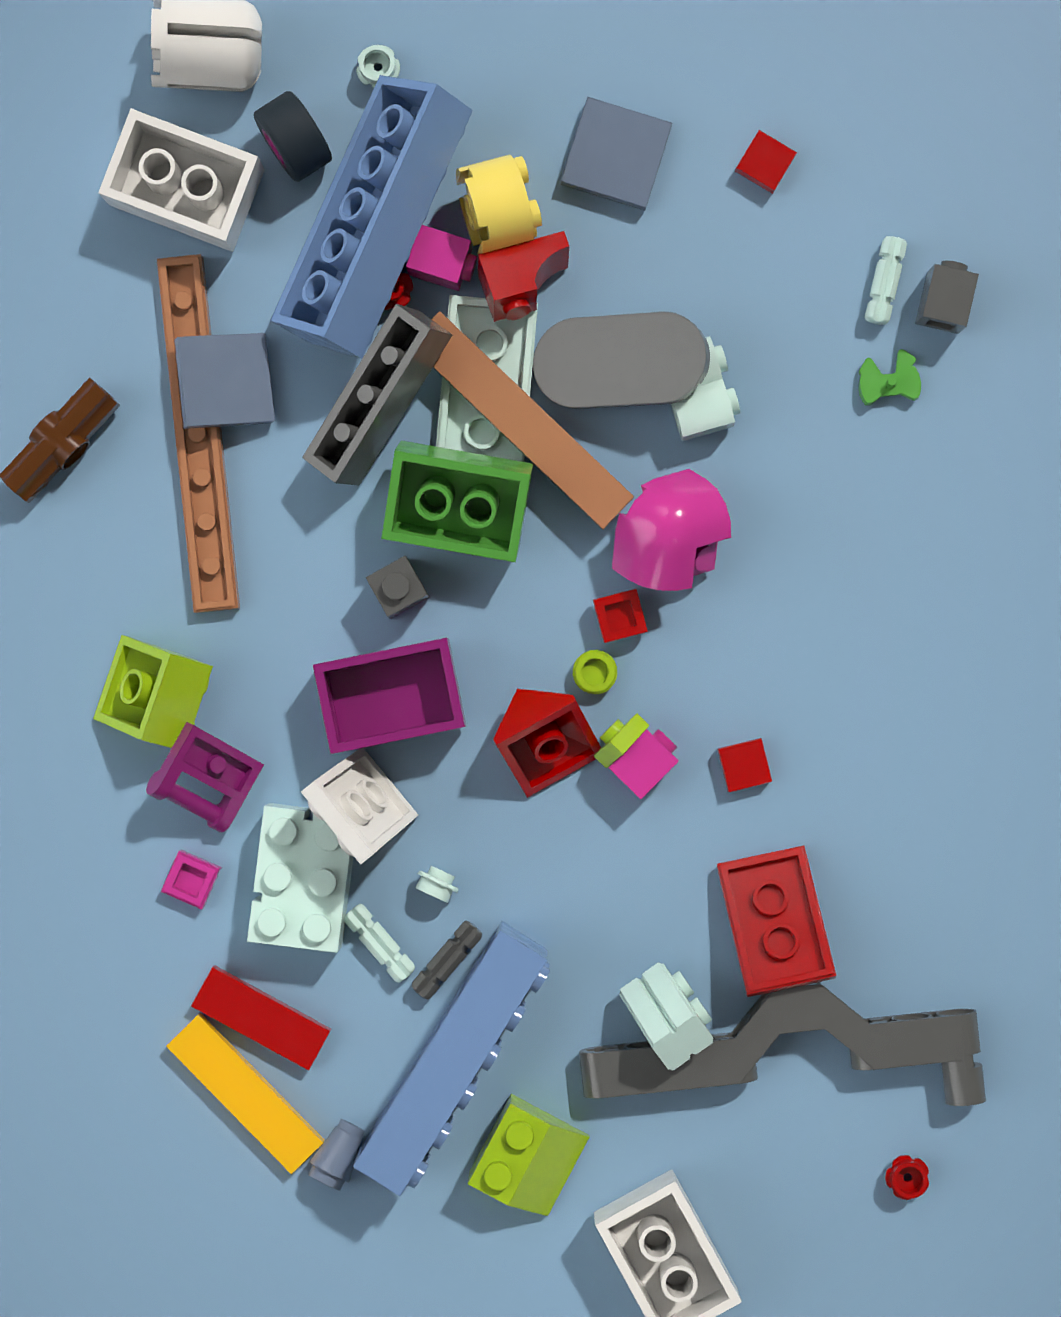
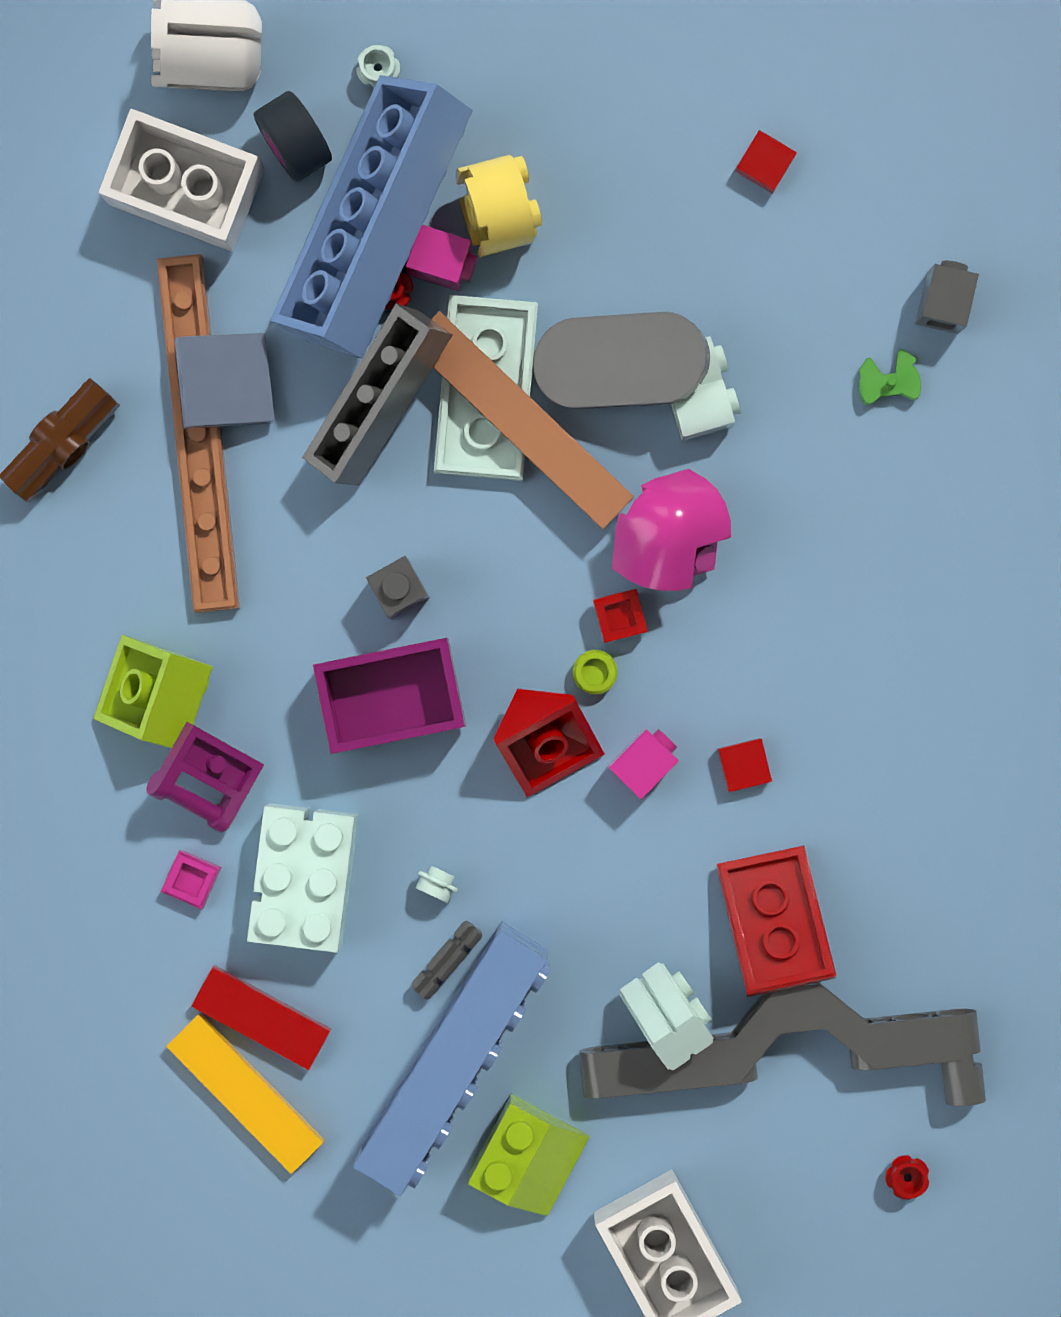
white plate [301,748,418,865] -> none
sand blue cone [308,1119,365,1191] -> none
light aqua axle [344,904,415,983] -> none
bright green brick [381,440,534,562] -> none
red arch [478,231,570,322] -> none
sand blue tile [561,97,672,211] -> none
lime plate [594,713,650,768] -> none
light aqua axle [865,236,907,325] -> none

